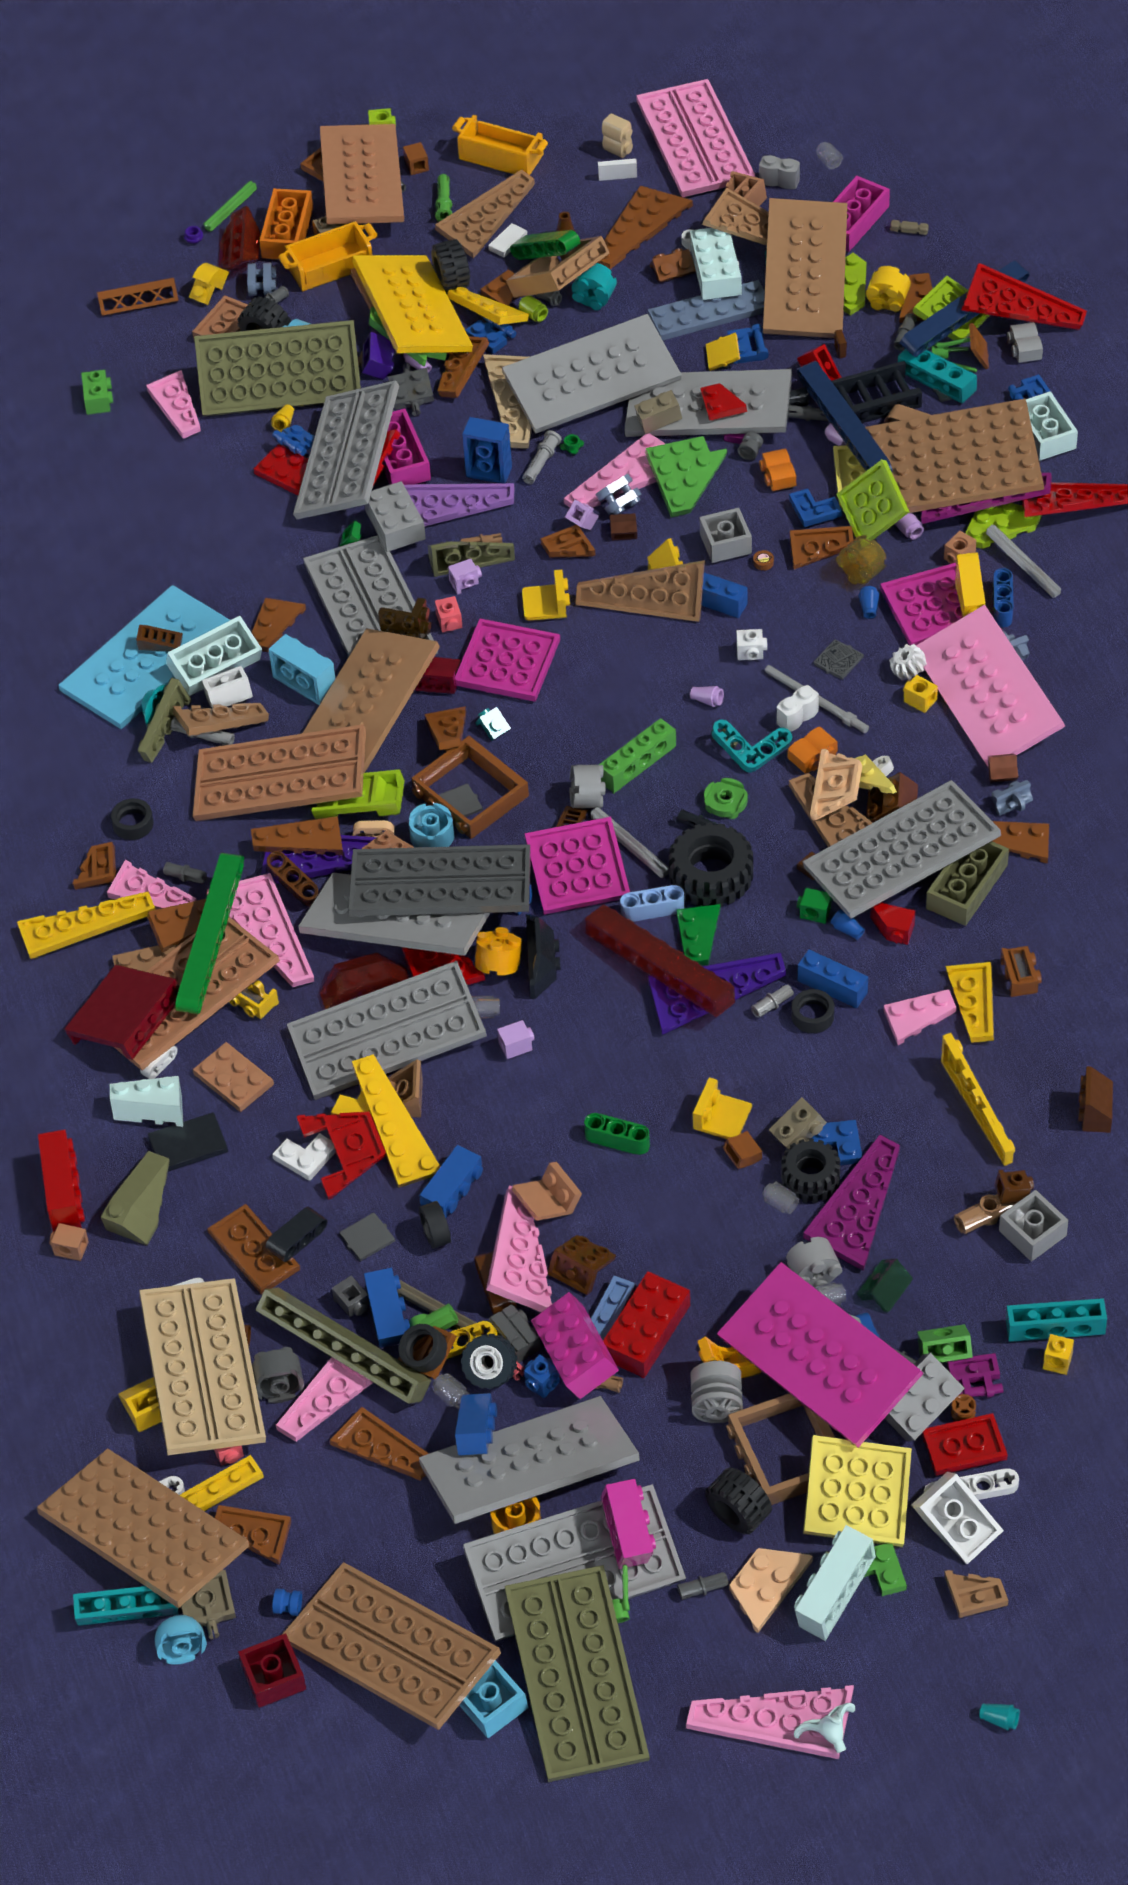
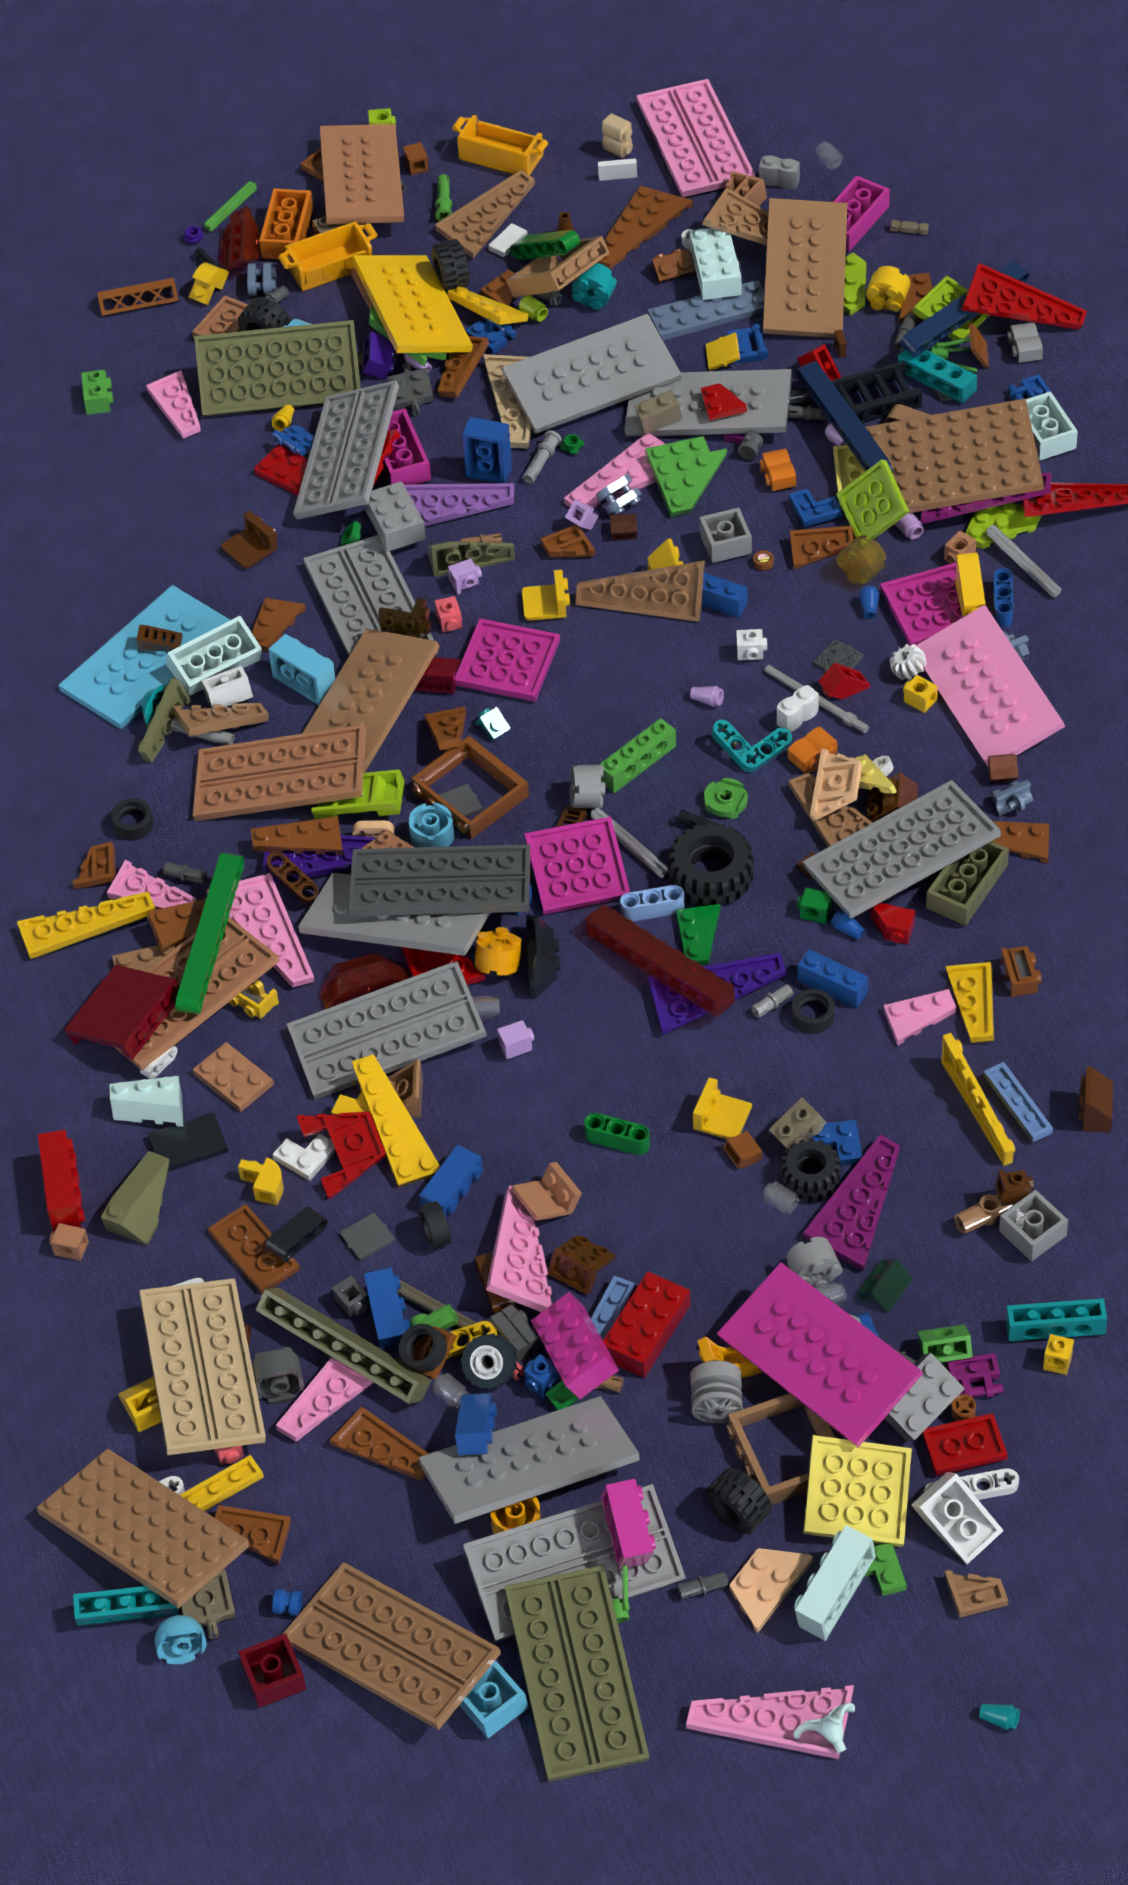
none -> black axle [194,247,221,268]
none -> reddish brown bracket [221,510,278,569]
none -> yellow brick [238,1158,284,1206]
none -> green plate [545,1380,579,1410]
none -> red slope [819,662,871,700]
none -> medium blue plate [984,1062,1053,1143]

